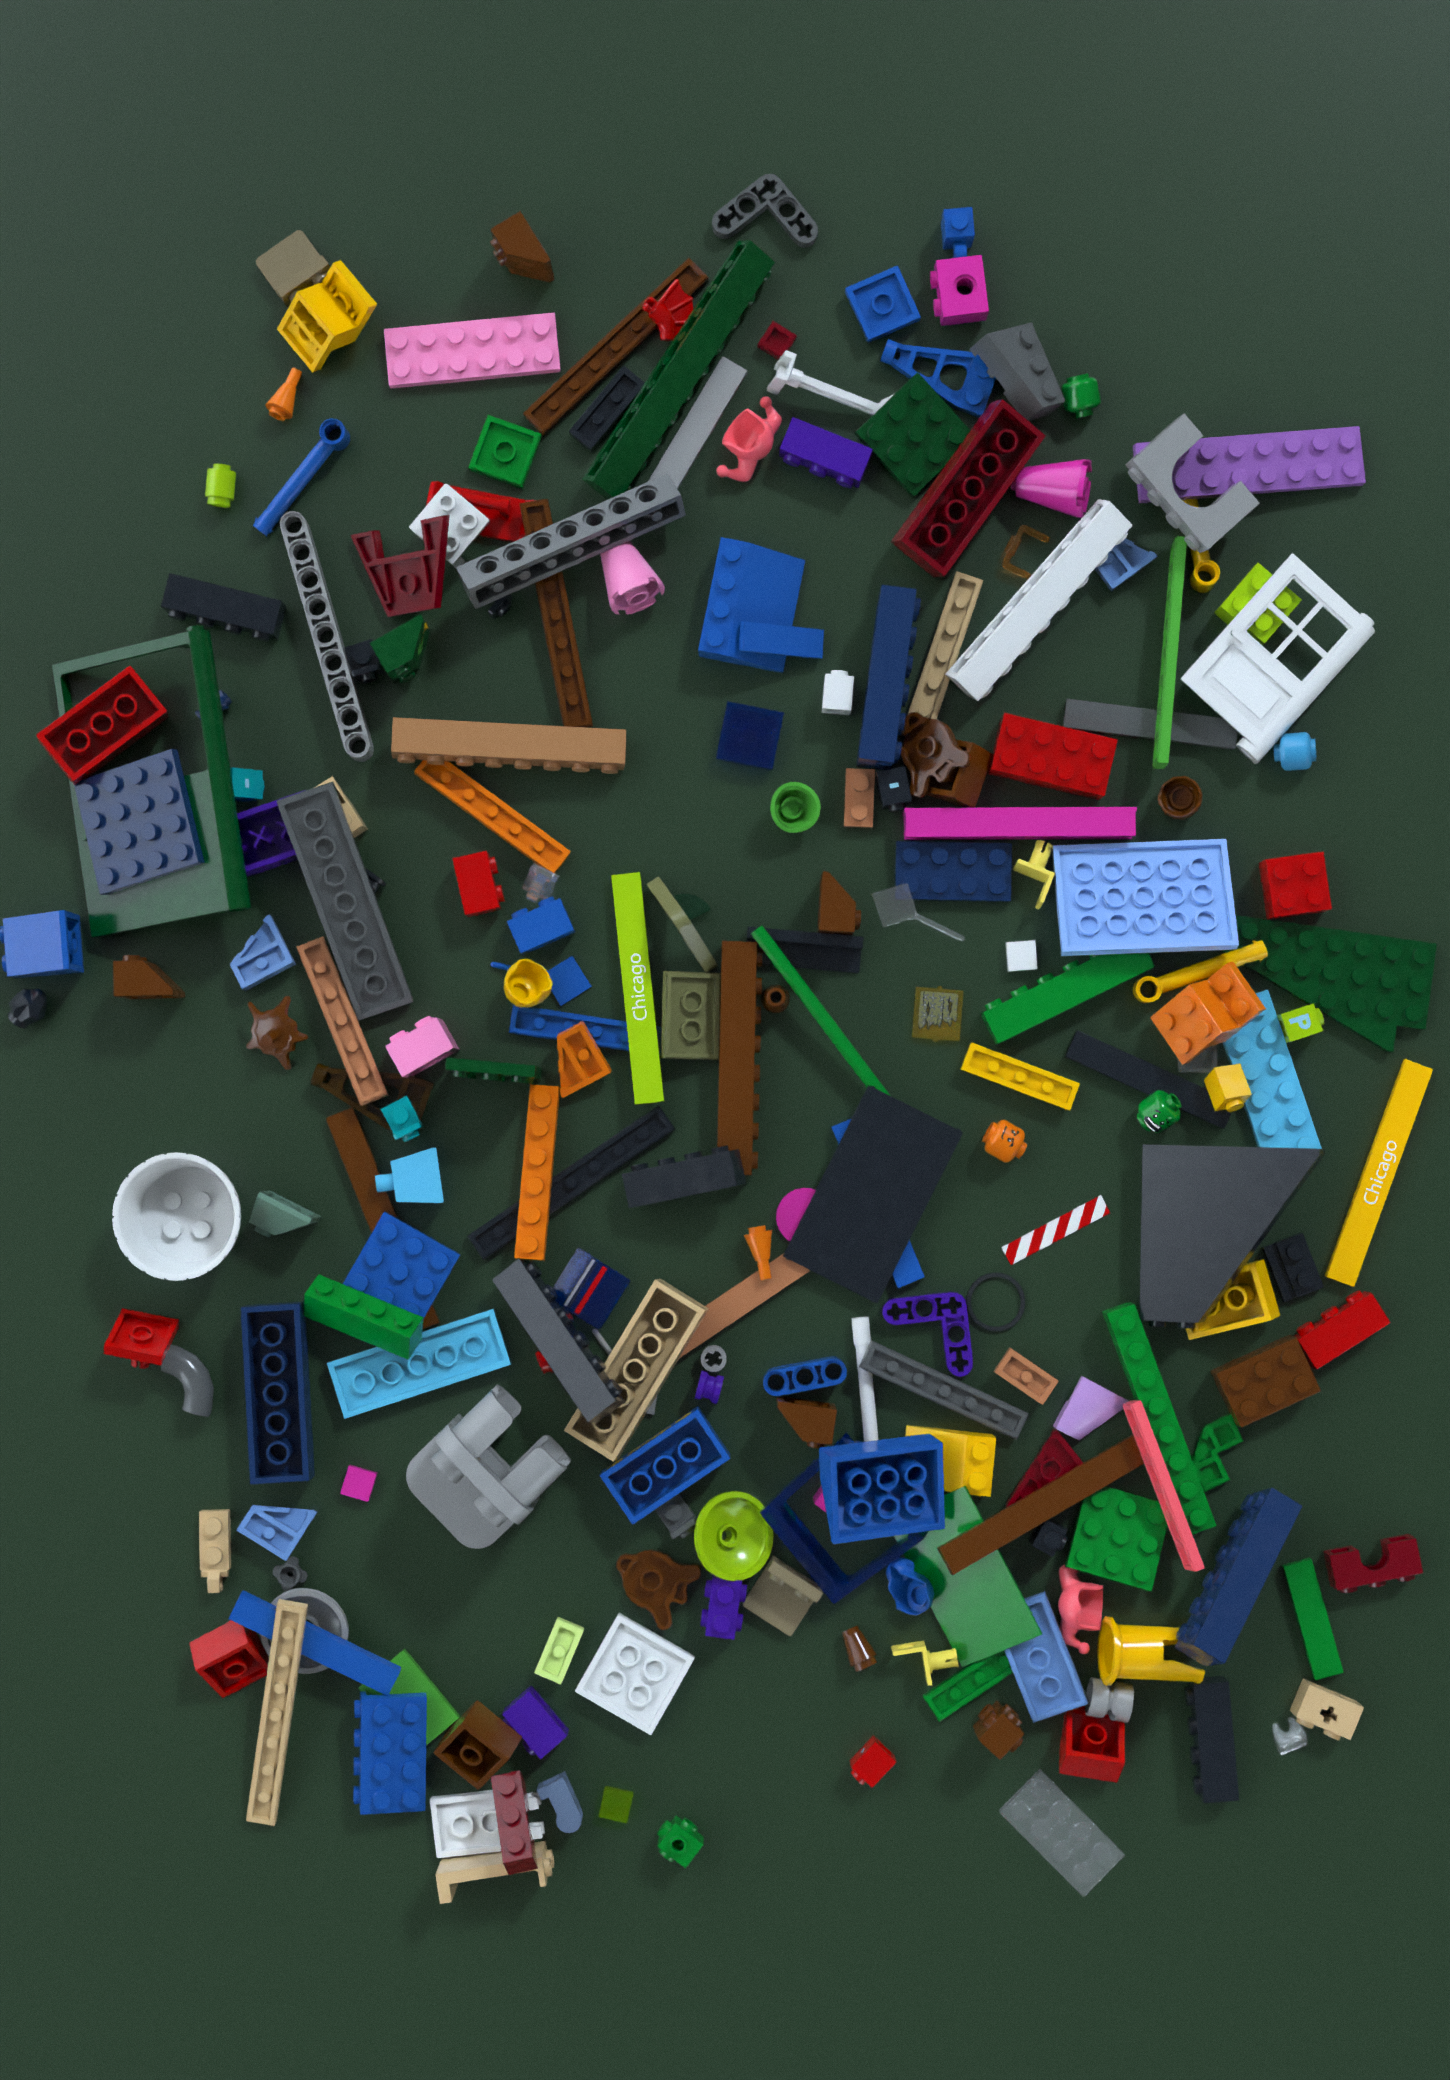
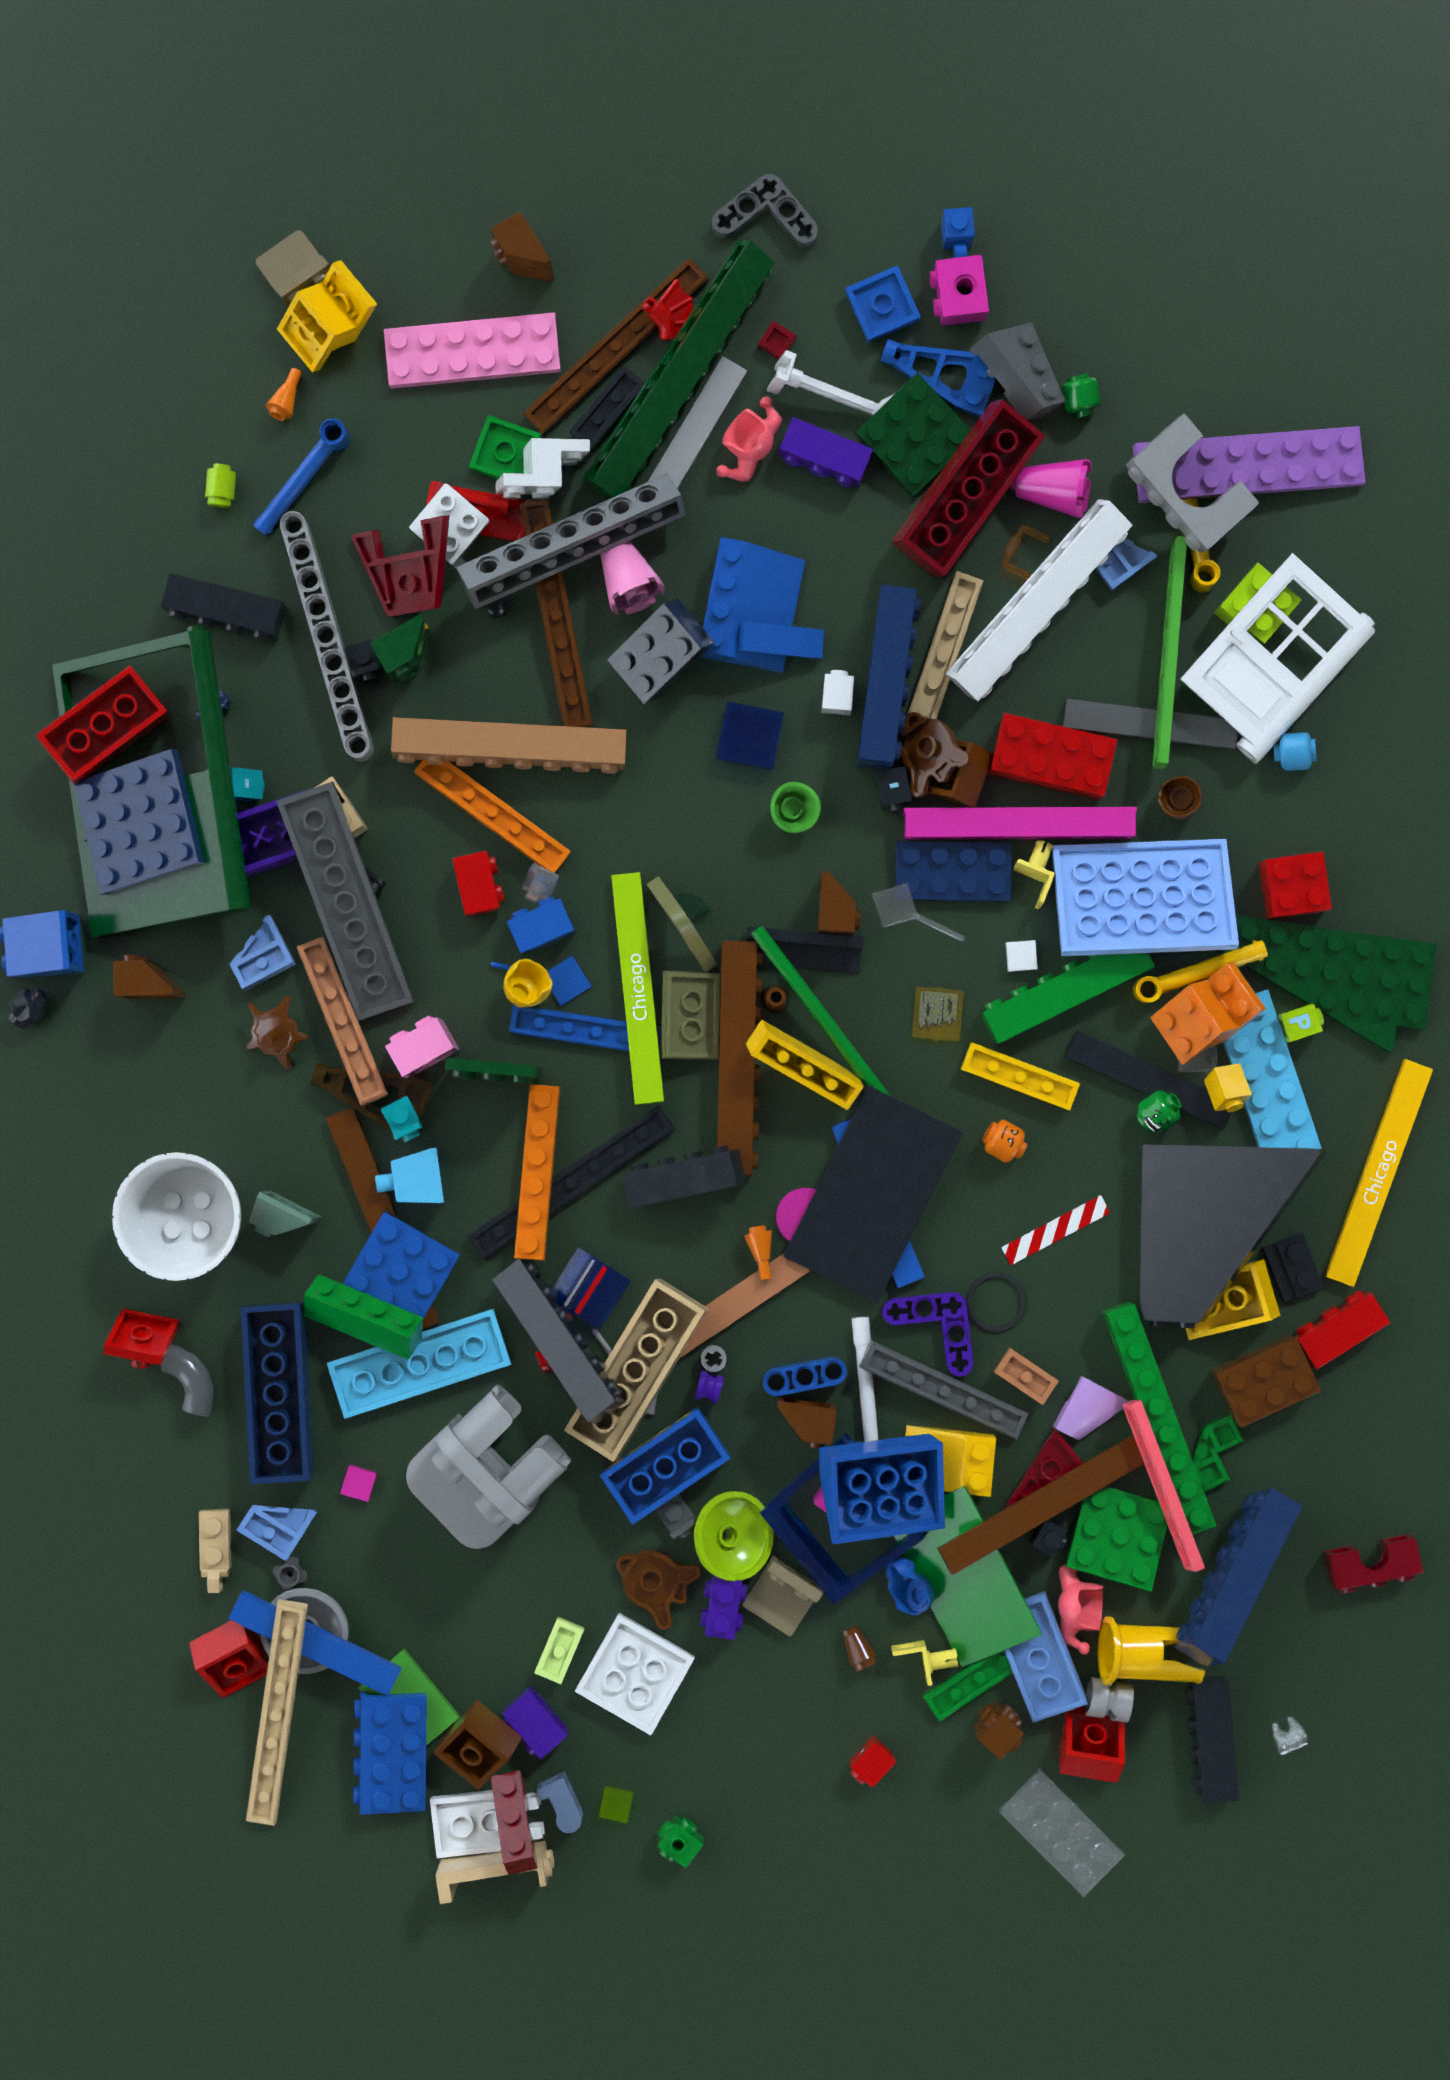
orange wing [557,1021,612,1098] -> none
nougat plate [843,768,875,828] -> none
green tile [1282,1557,1344,1680] -> none
tan brick [1290,1678,1364,1741] -> none
none -> white bracket [496,438,590,500]
none -> piece [607,598,715,704]
none -> yellow brick [746,1020,864,1110]

